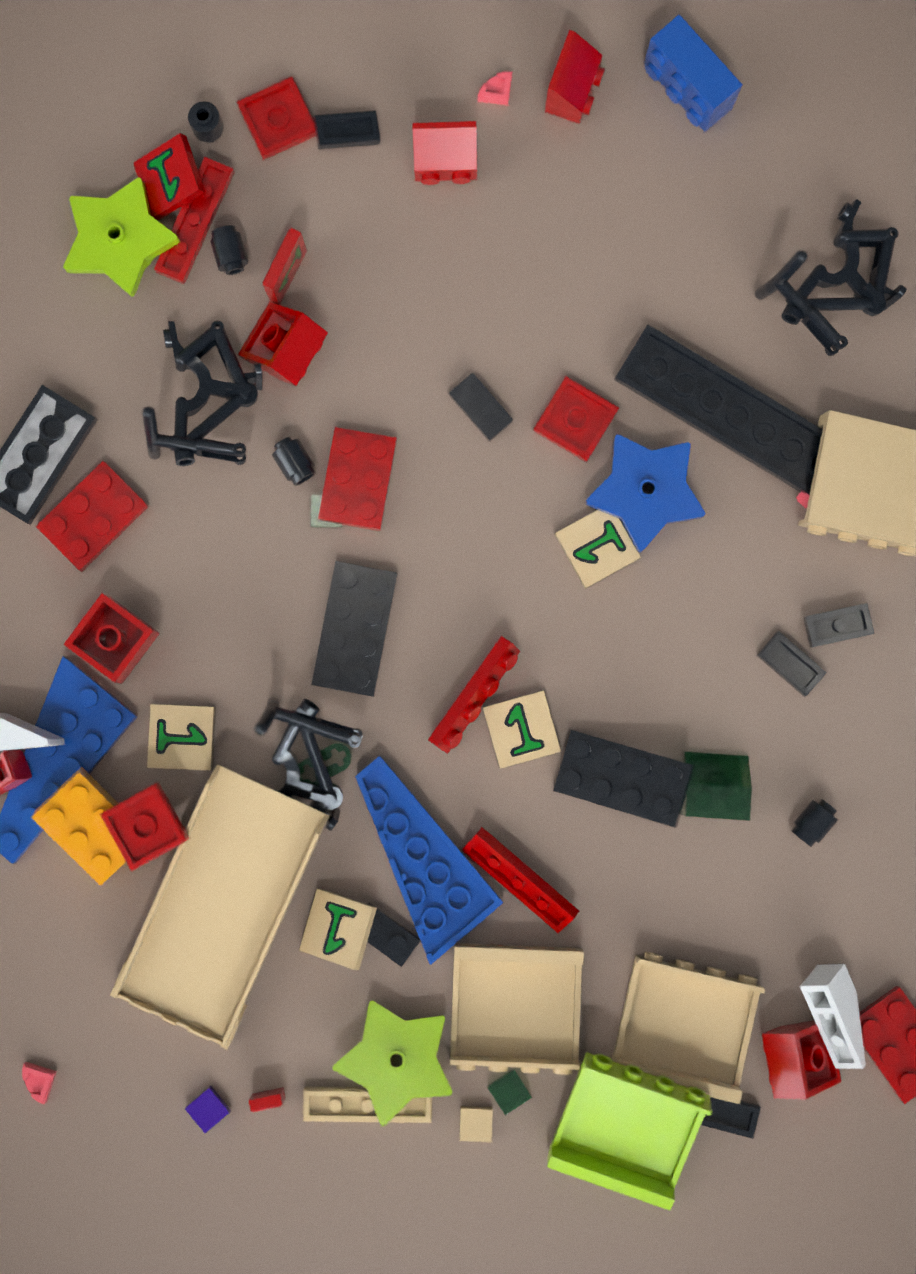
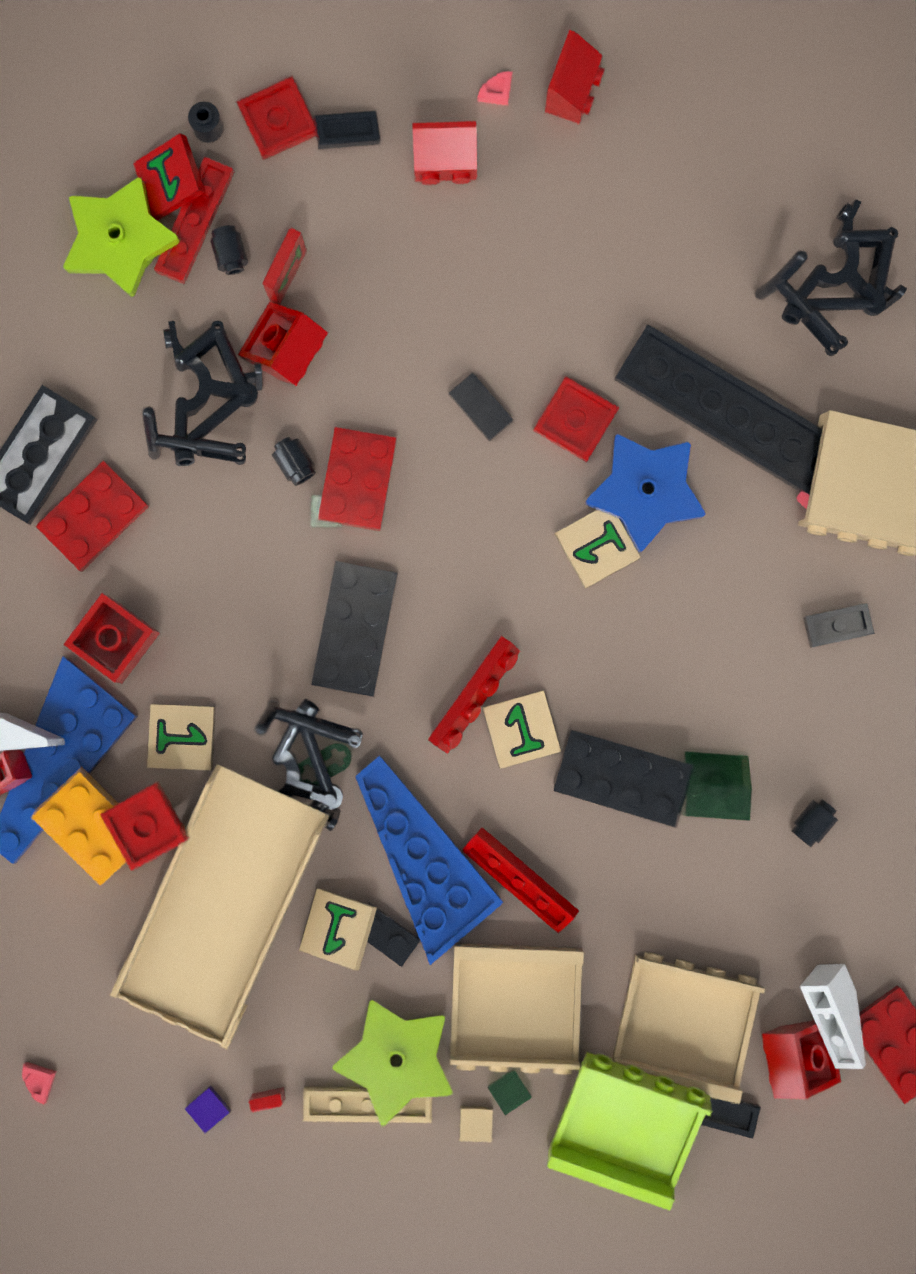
blue brick [644,14,743,132] -> none
black tile [757,631,827,697] -> none

